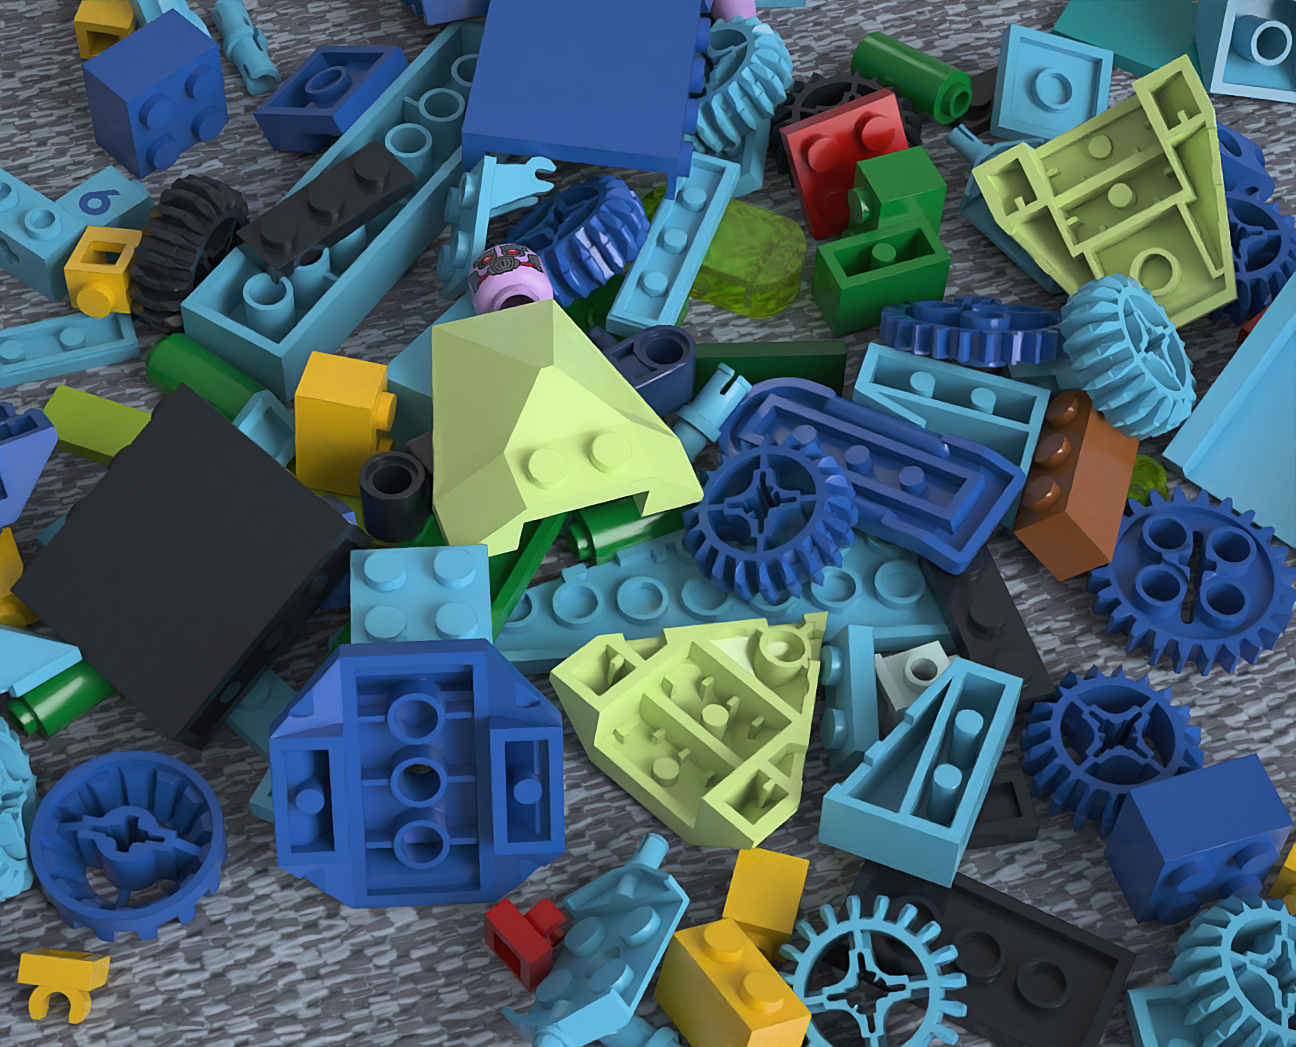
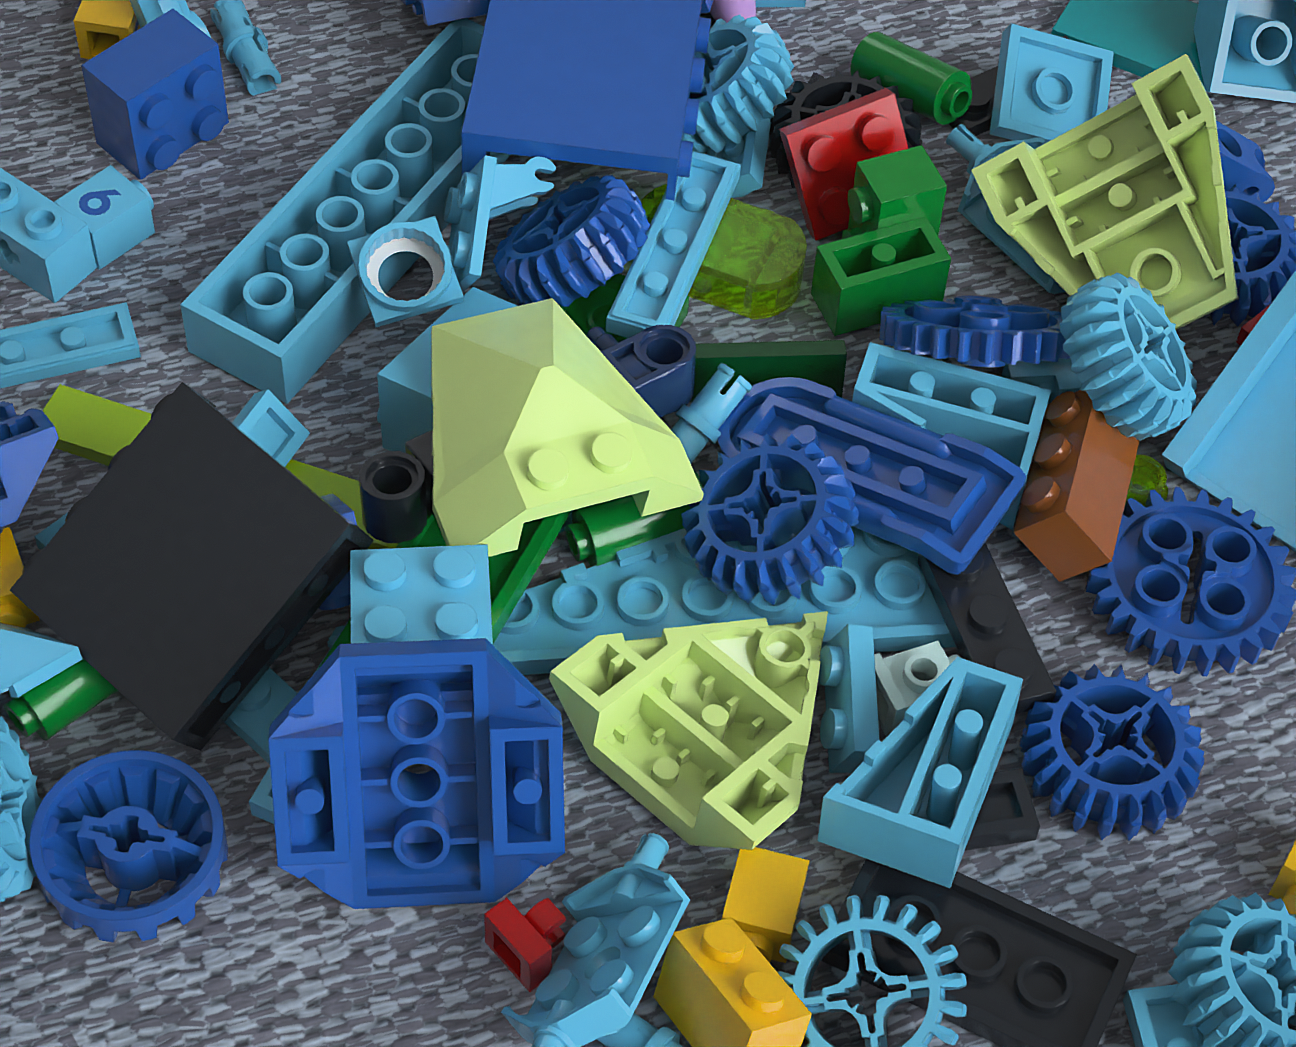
yellow tile [17,947,111,1024] -> none
yellow brick [63,225,142,318] -> none
black gear [129,174,250,336] -> none
green brick [145,333,280,422] -> none
black plate [235,139,415,285] -> none
blue plate [253,46,409,154] -> none
yellow brick [294,351,397,497] -> none
lavender head [468,243,553,315] -> none
blue brick [1103,753,1294,925] -> none
none -> medium azure piece [347,216,464,328]

